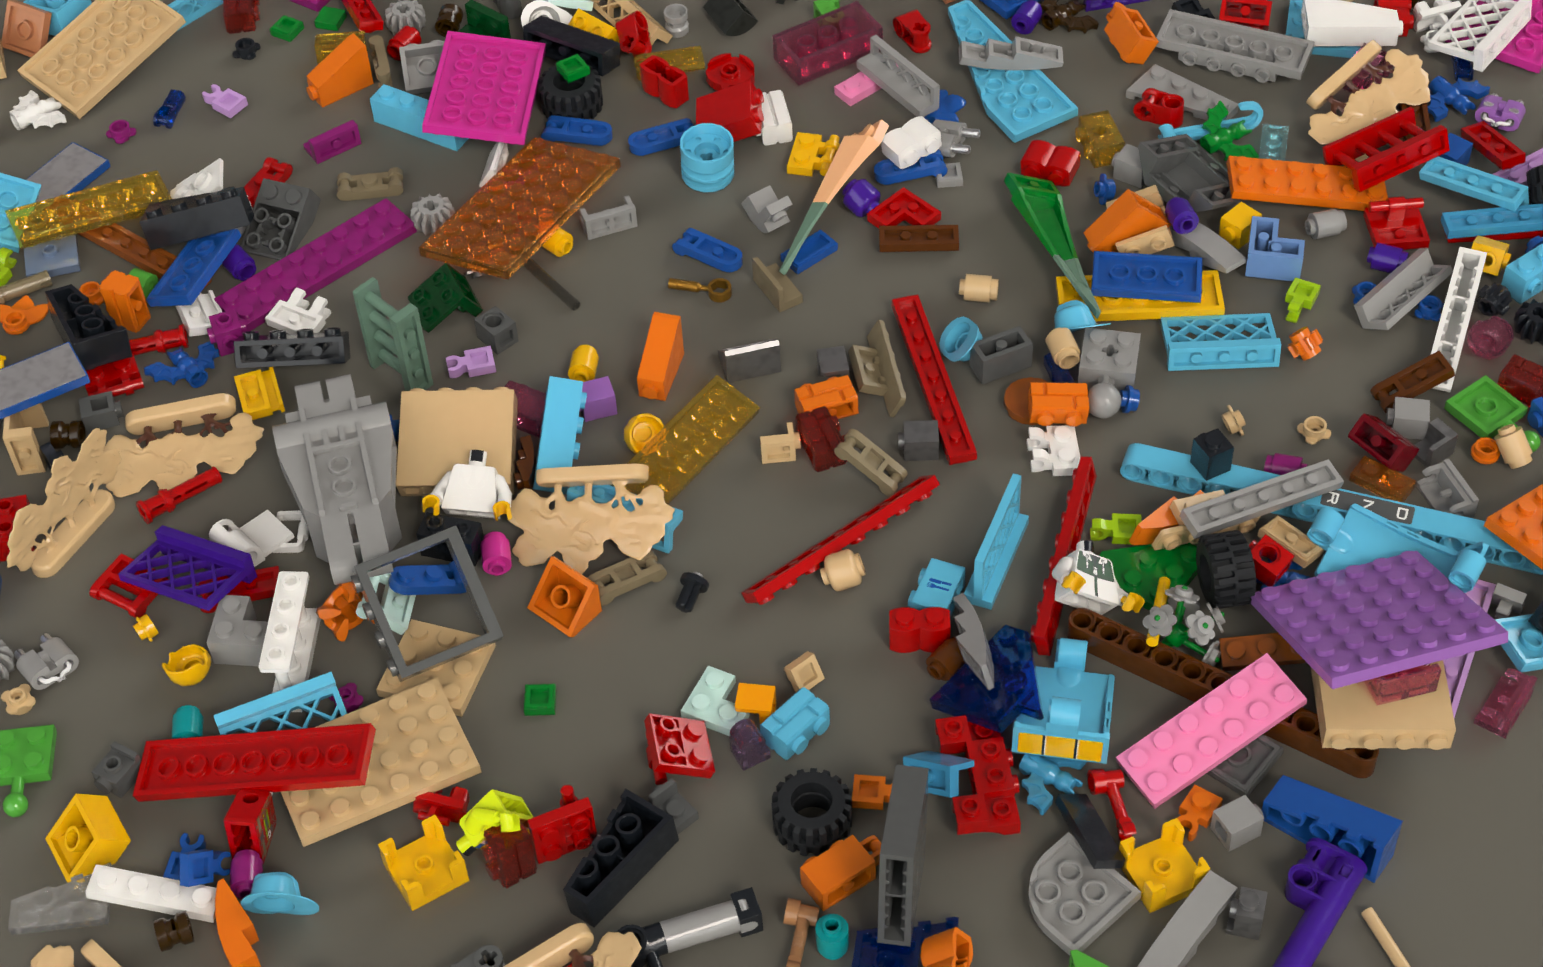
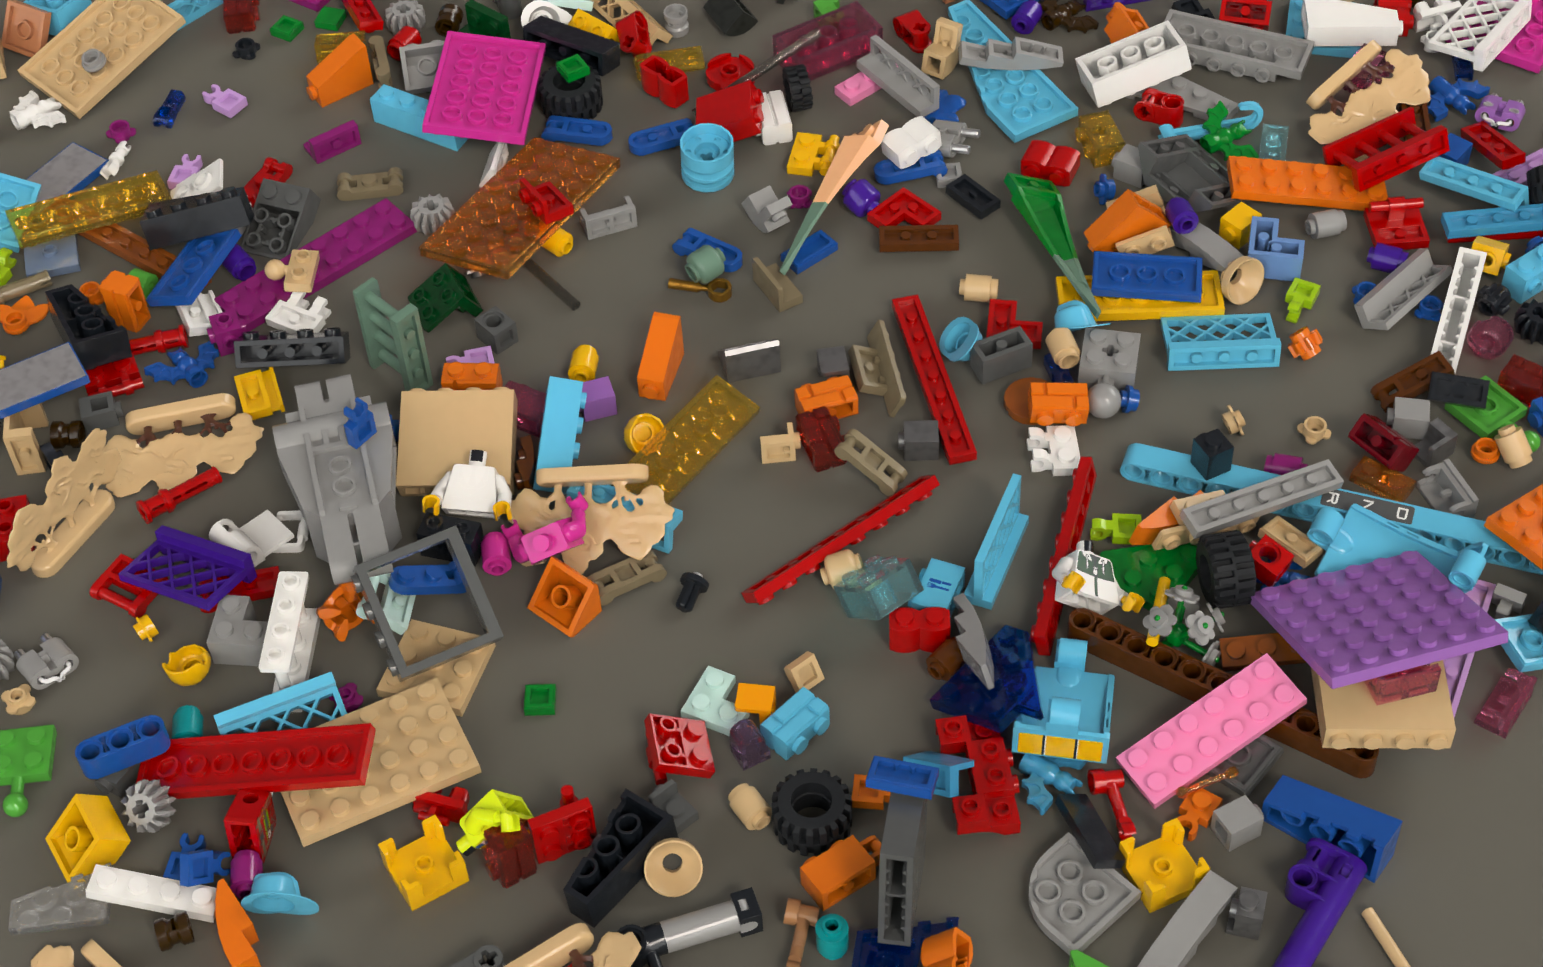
none -> blue beam [75,715,171,779]
none -> light grey plate [81,49,106,72]
none -> white piece [100,141,131,180]
none -> light grey gear [120,779,177,833]
none -> lavender plate [167,154,203,189]
none -> tan plate [264,249,320,293]
none -> blue plate [343,397,377,449]
none -> orange brick [441,362,503,390]
none -> dark pink torso [501,491,589,565]
none -> red bracket [518,178,574,225]
none -> tan piece [644,838,703,897]
none -> sand green head [685,245,726,284]
none -> clear smoke bar [692,27,822,117]
none -> tan brick [728,783,772,830]
none -> black tyre [782,64,813,112]
none -> magenta plate [786,185,812,209]
none -> clear light blue brick [833,555,924,620]
none -> blue plate [866,755,939,800]
none -> tan brick [921,17,963,80]
none -> black plate [946,174,1001,220]
none -> red plate [986,299,1043,349]
none -> white brick [1075,20,1192,108]
none -> clear orange hinge [1176,766,1239,799]
none -> tan piece [1221,256,1264,305]
none -> black plate [1427,371,1490,410]

